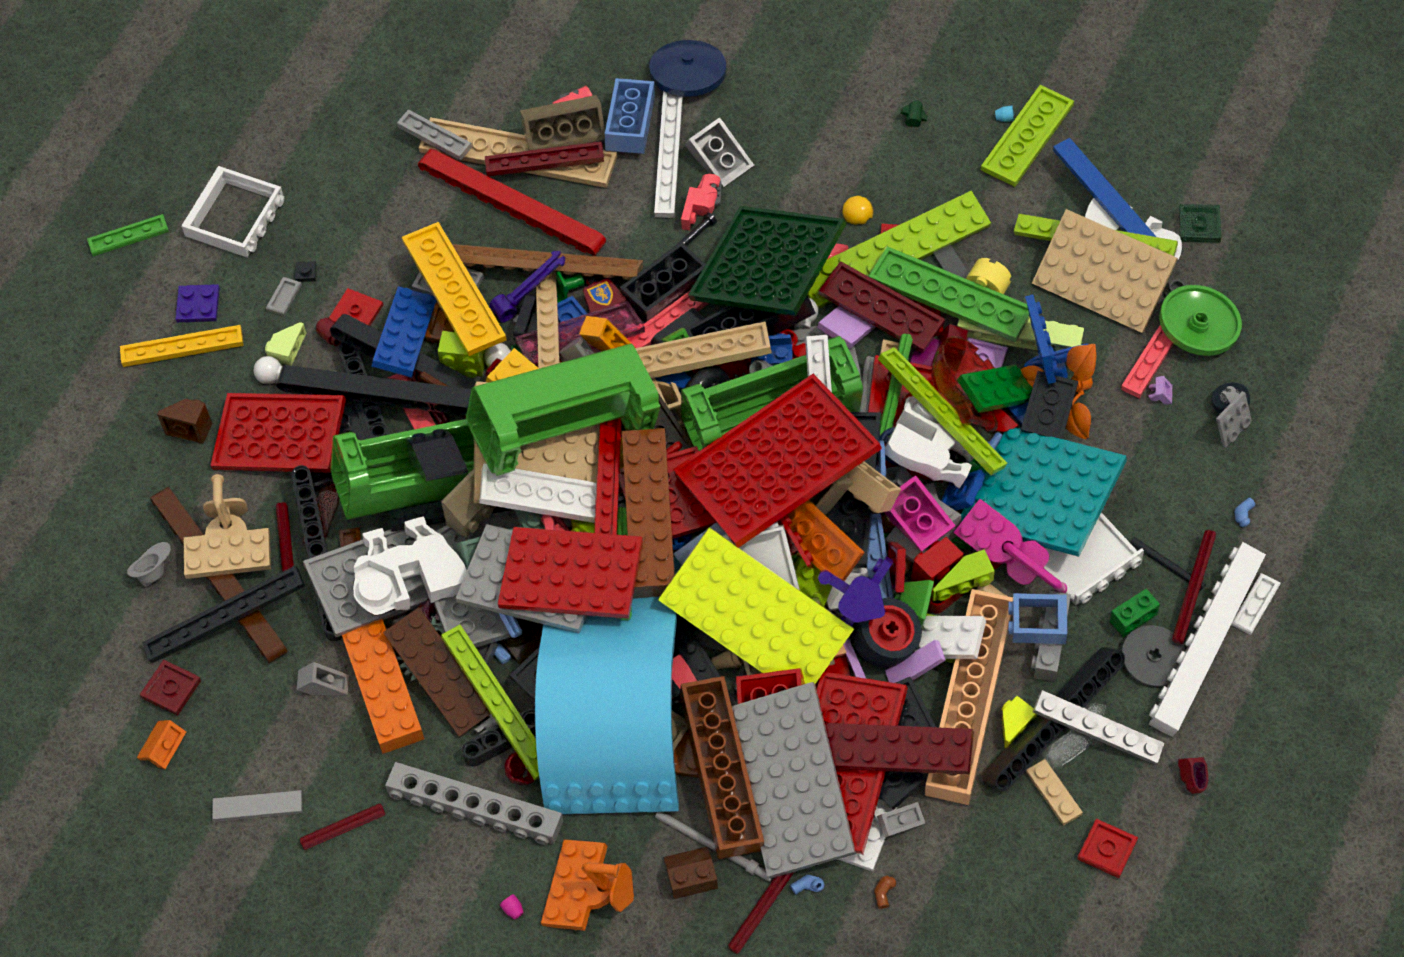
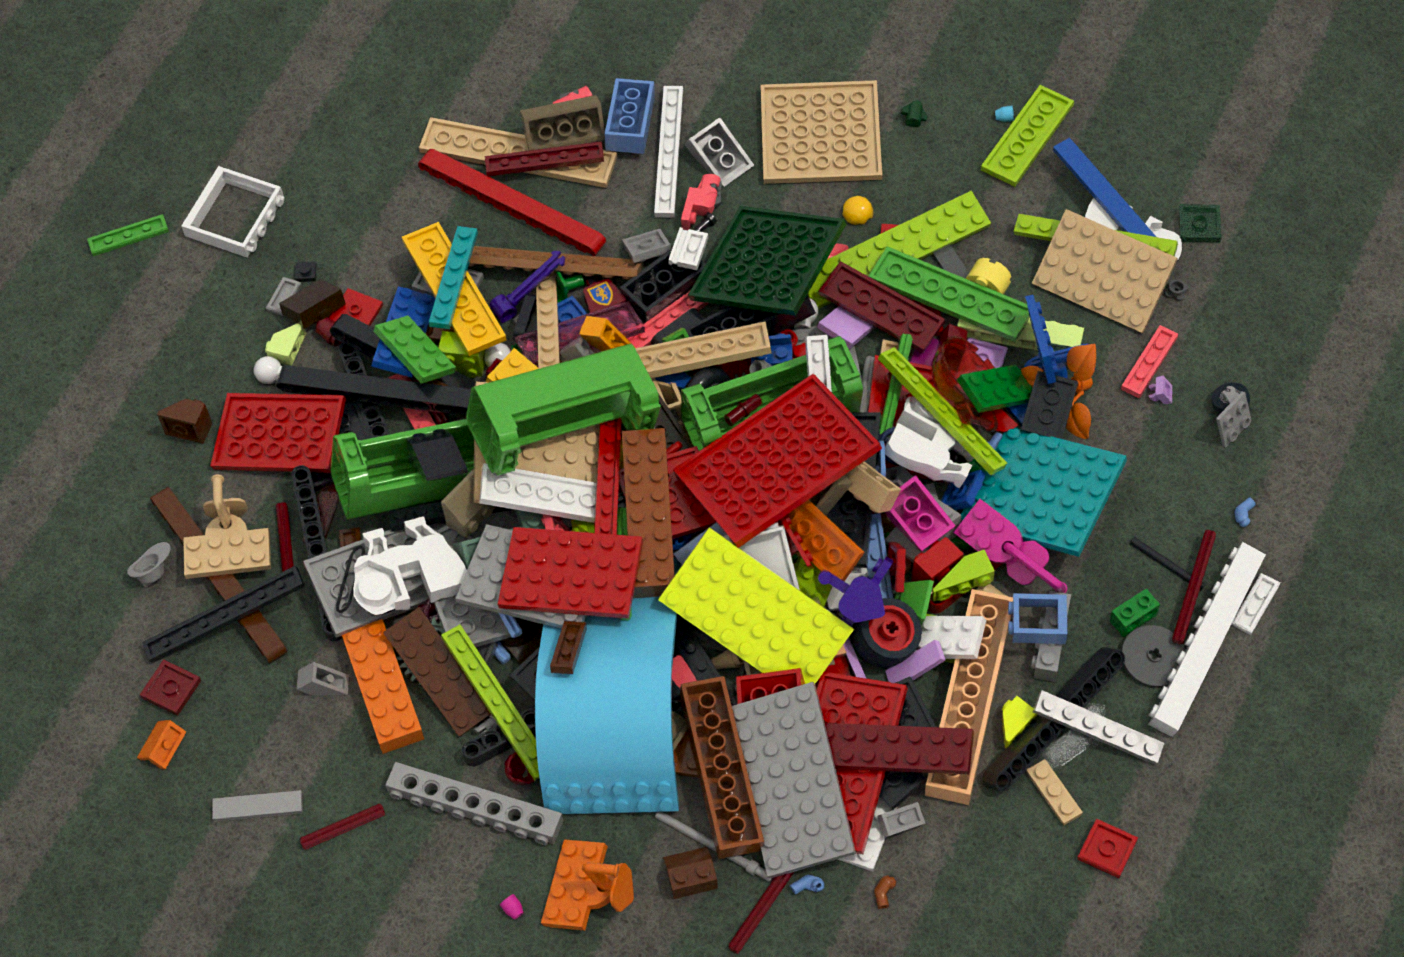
yellow plate [120,325,244,367] -> none
dark purple plate [176,284,220,323] -> none
light grey plate [397,109,472,161] -> none
dark blue dish [649,40,726,97] -> none
white panel [1044,512,1144,606] -> none
bright green dish [1159,285,1242,356] -> none
dark red rock [1178,757,1208,794] -> none
none -> dark brown container [279,279,346,329]
none -> black piece [336,546,365,613]
none -> bright green plate [374,315,456,384]
none -> teal plate [429,226,478,329]
none -> reddish brown plate [550,621,587,674]
none -> light grey plate [622,229,671,263]
none -> white plate [669,227,708,270]
none -> dark red axle [724,394,762,426]
none -> tan plate [761,80,882,184]

